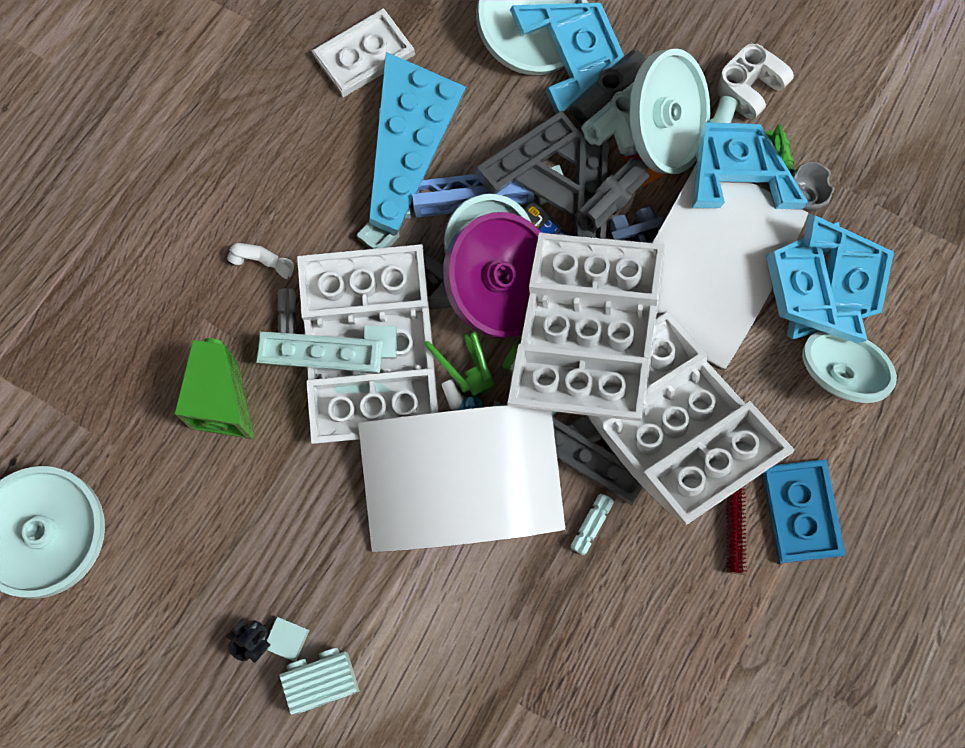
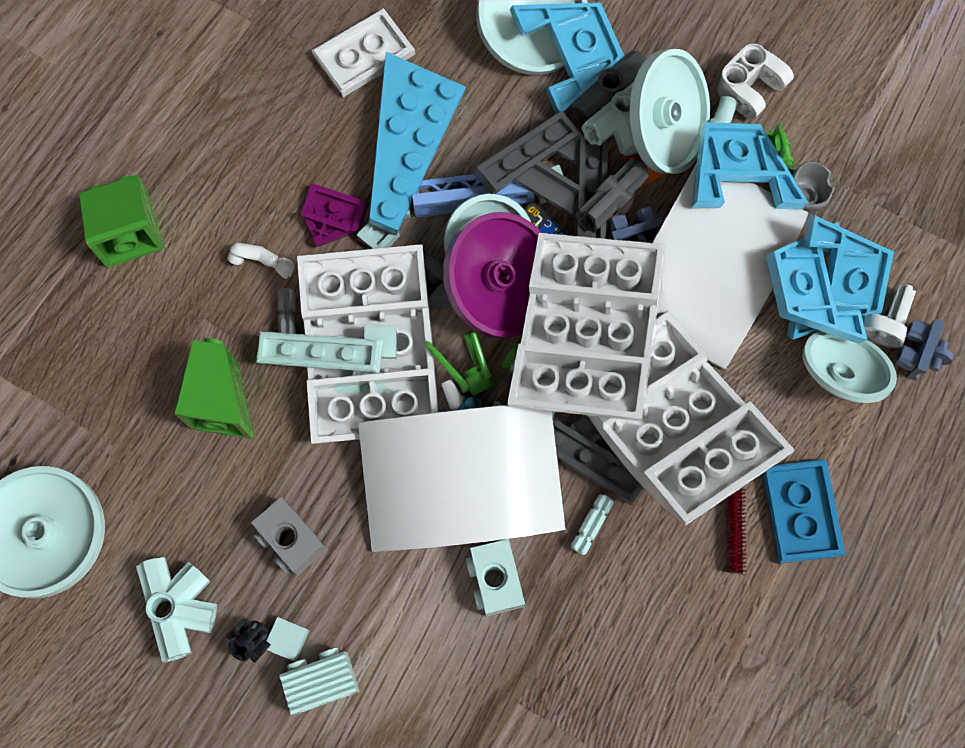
none -> bright green slope [79,174,165,268]
none -> light aqua piece [136,557,217,663]
none -> light grey brick [251,496,328,575]
none -> magenta slope [301,183,369,247]
none -> light aqua brick [466,539,525,617]
none -> white piece [863,284,916,348]
none -> sand blue hips [894,319,954,381]

